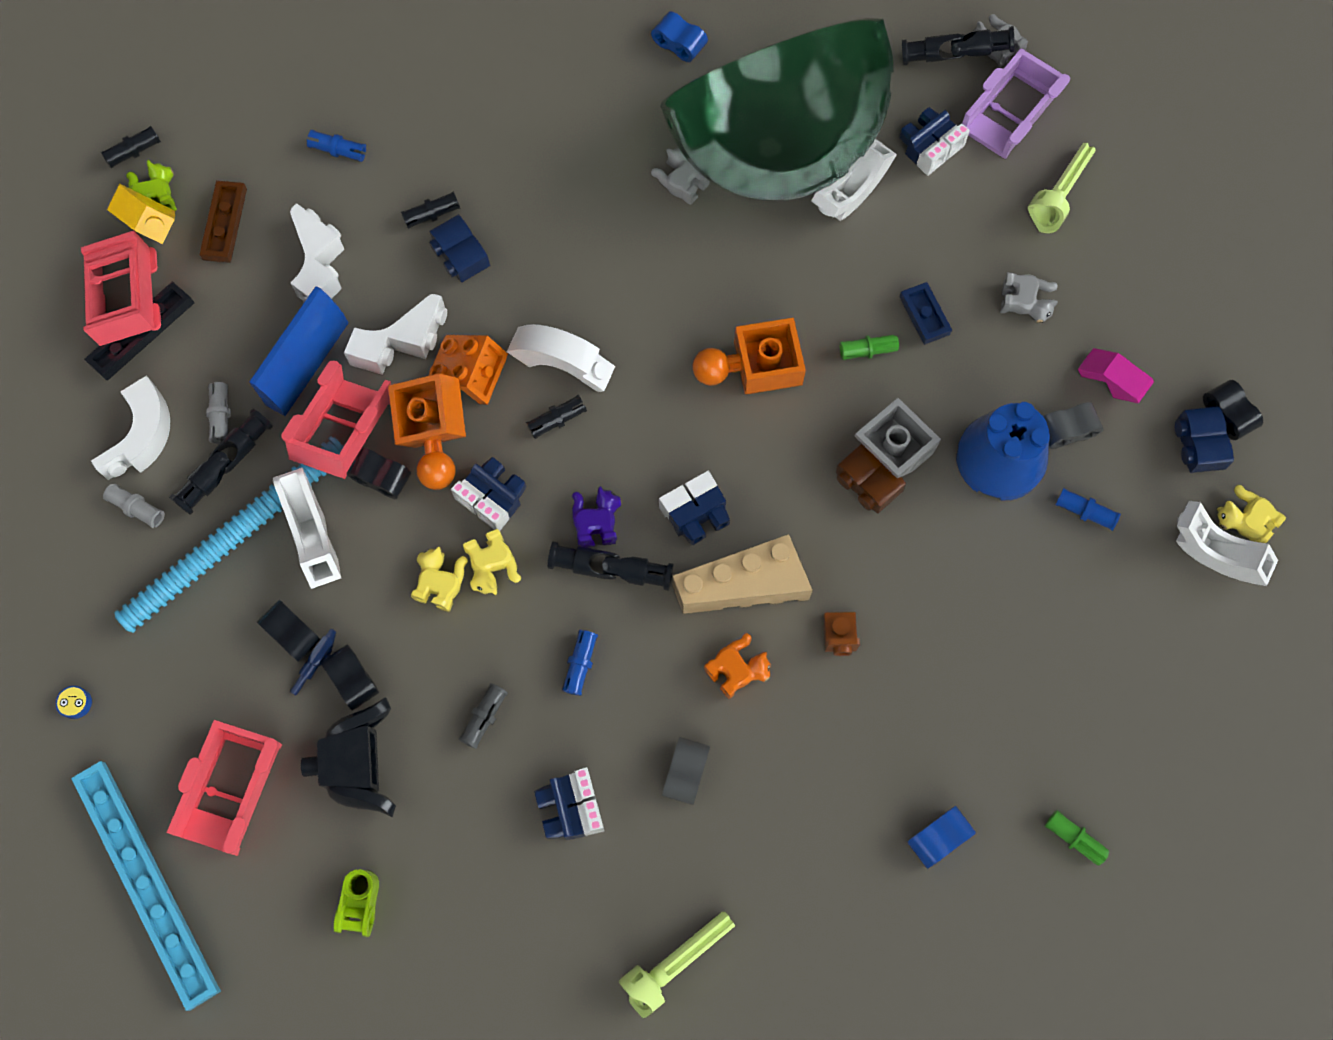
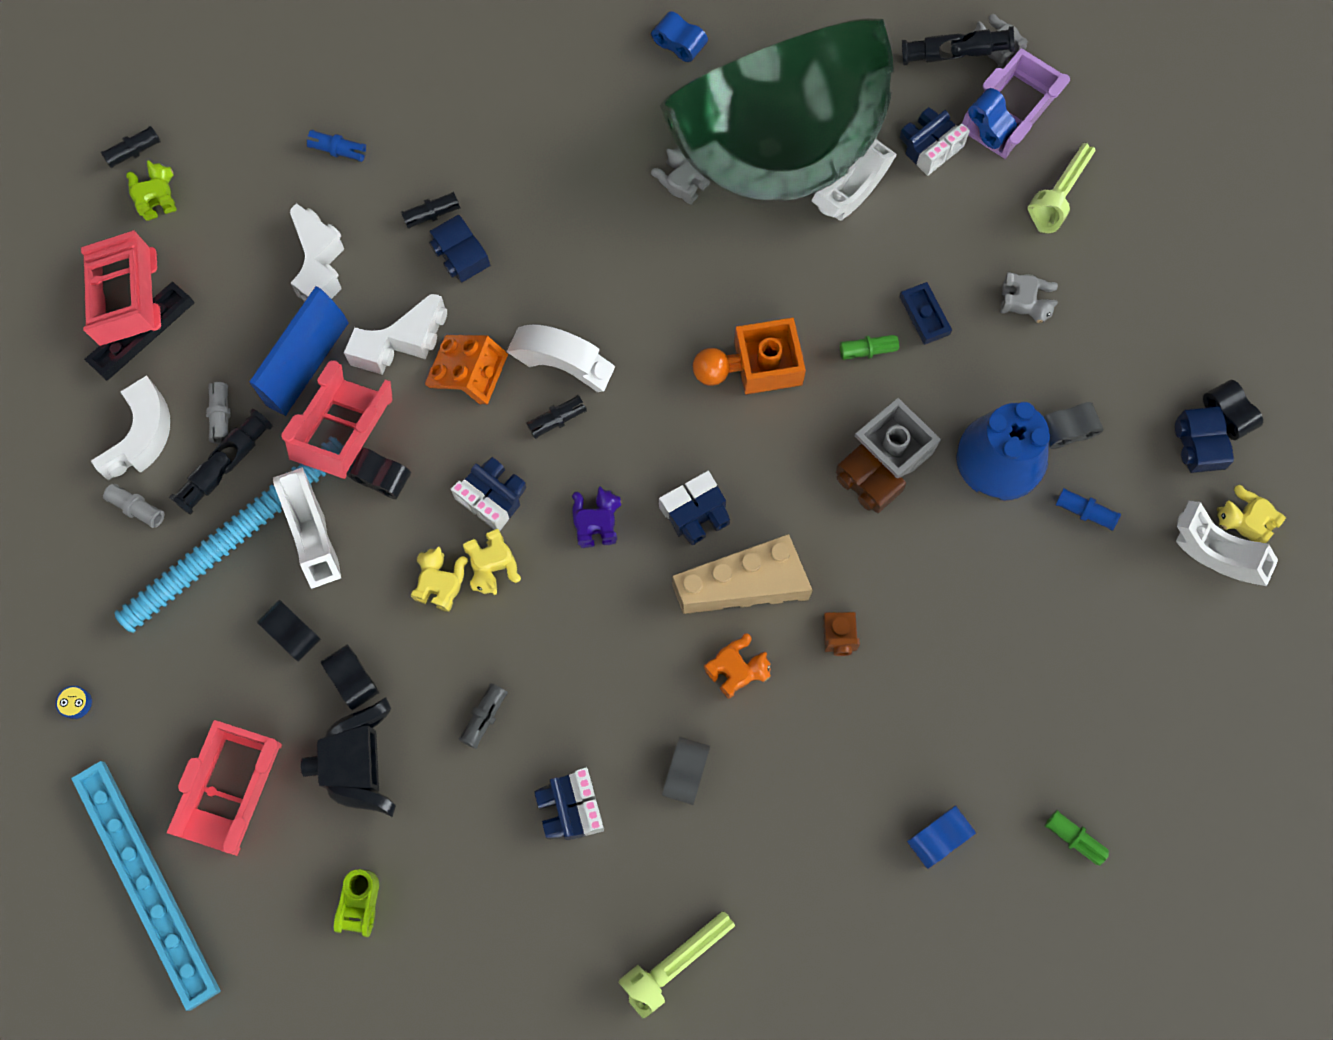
yellow slope [107,183,175,244] -> none
reddish brown plate [199,180,247,263] -> none
dark blue hand [290,629,336,695] -> none
orange brick [388,373,466,490] -> none
black piece [547,541,674,591] -> none
blue pin [562,630,598,696] -> none
dark pink slope [1078,348,1154,404] -> none
none -> blue axle [968,88,1017,149]

